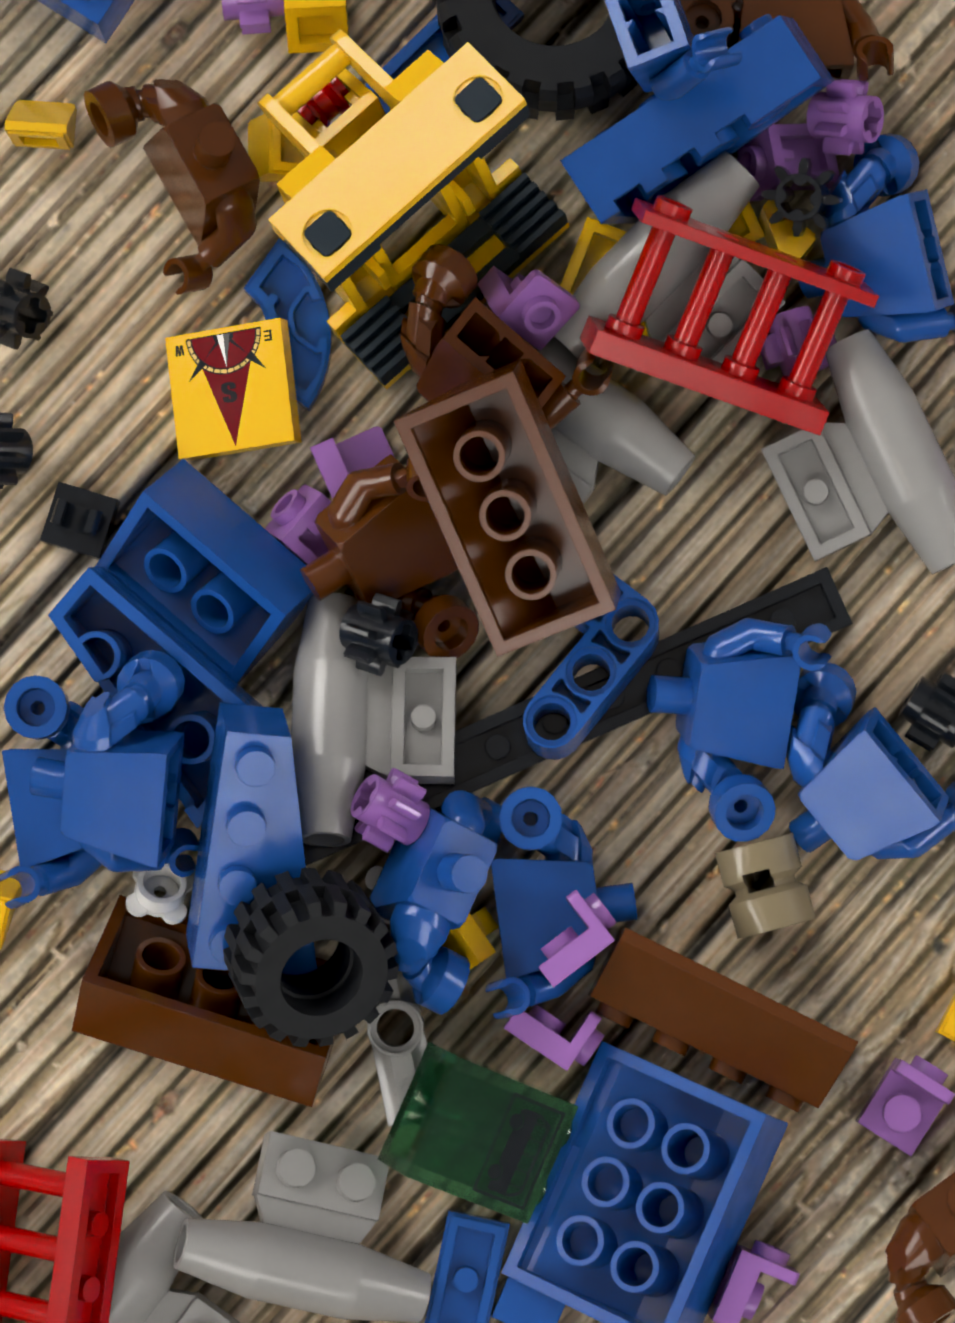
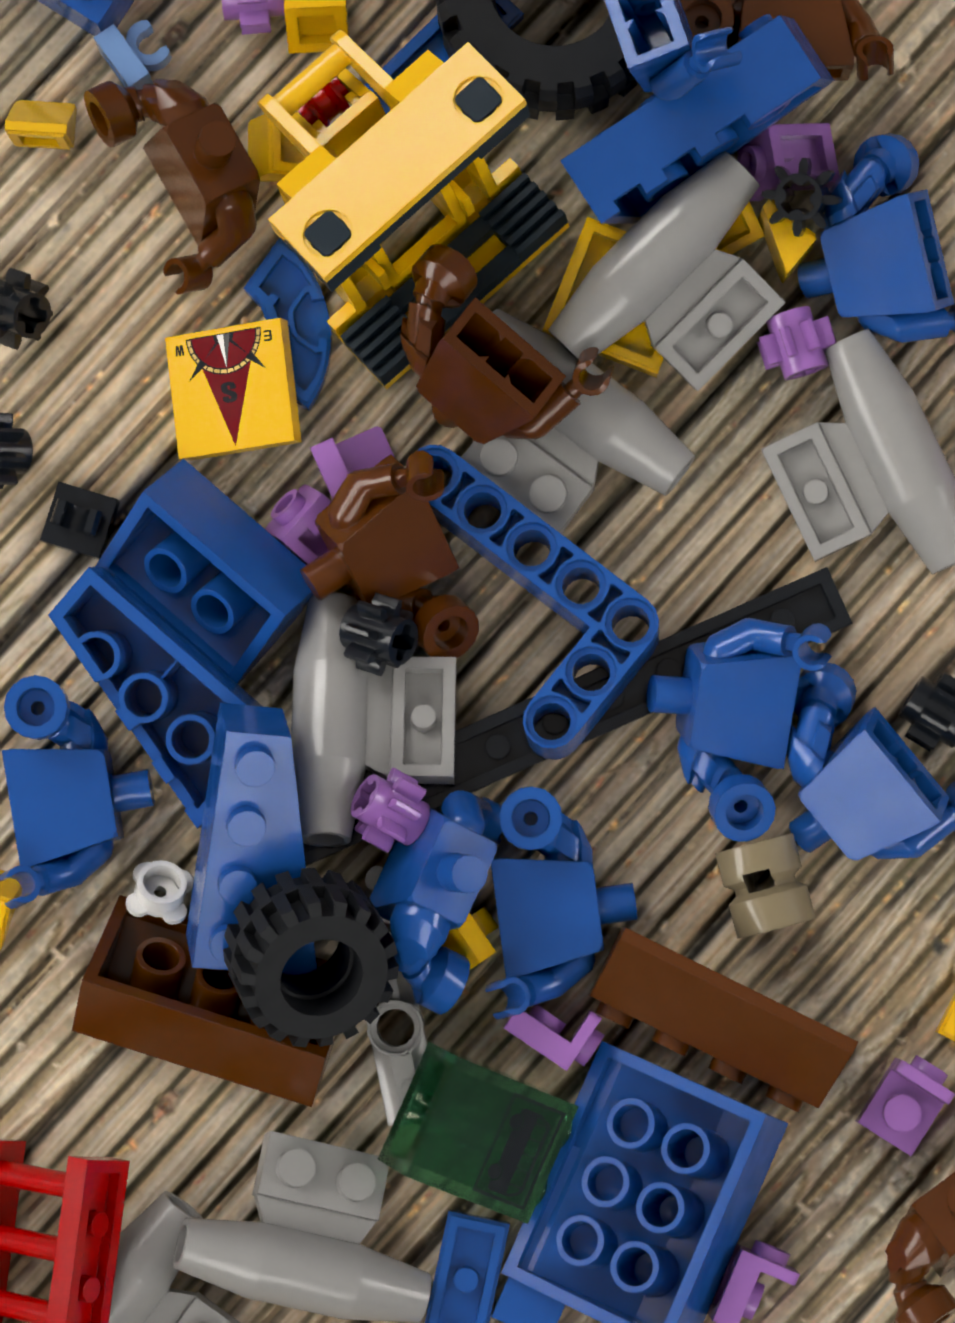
blue torso [30,650,199,877] -> none
reddish brown slope [393,359,621,657] -> none
medium lavender bracket [478,266,580,351] -> none
medium lavender bracket [538,890,617,988] -> none
red fence [580,195,879,436] -> none
medium lavender gear [807,79,884,156] -> none
none -> medium blue tile [93,20,172,90]

